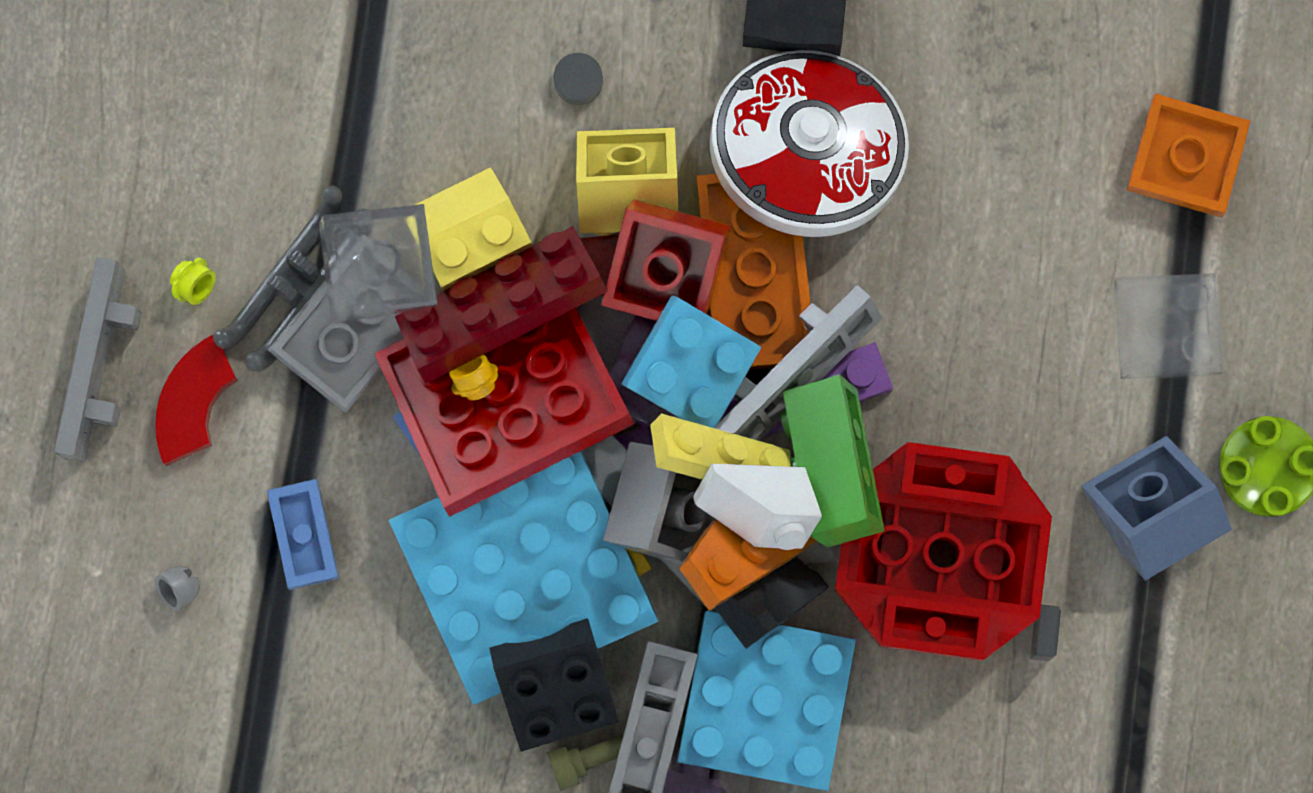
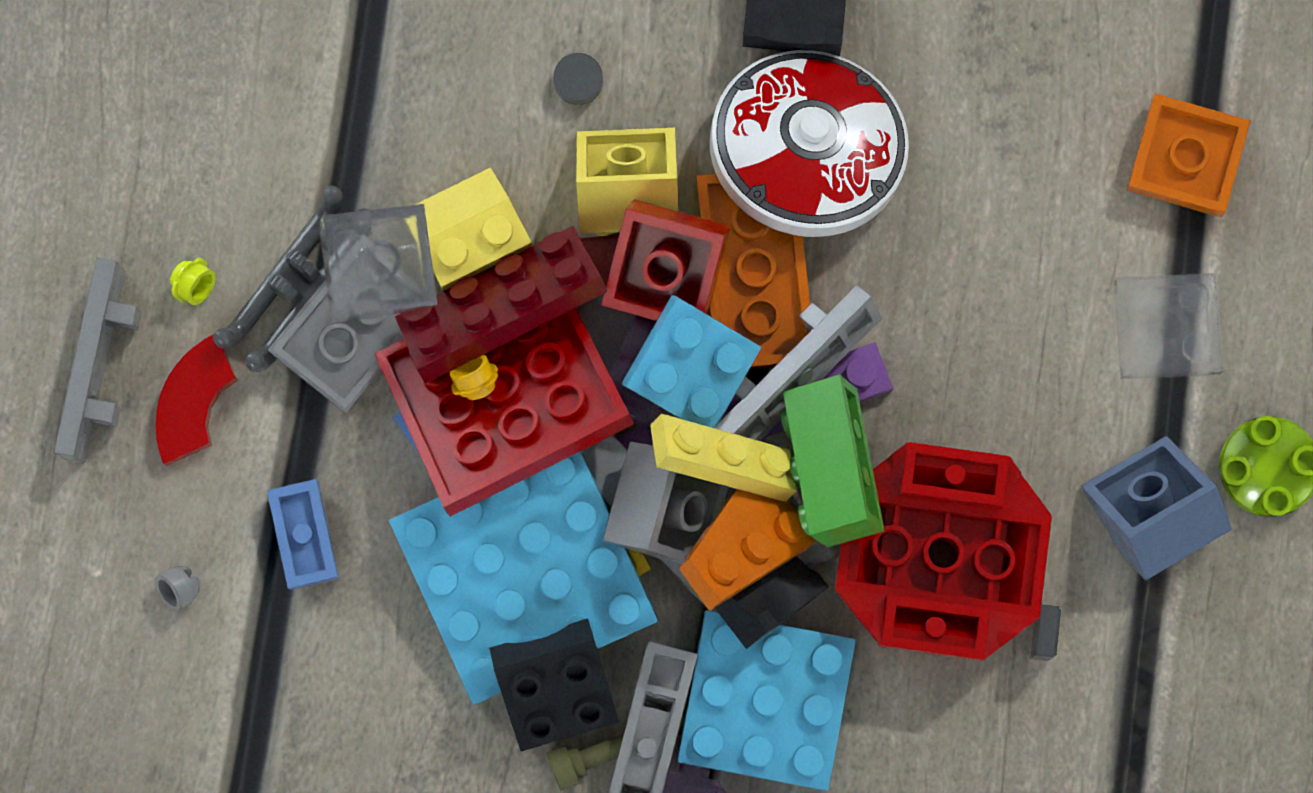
white slope [693,463,822,550] -> none

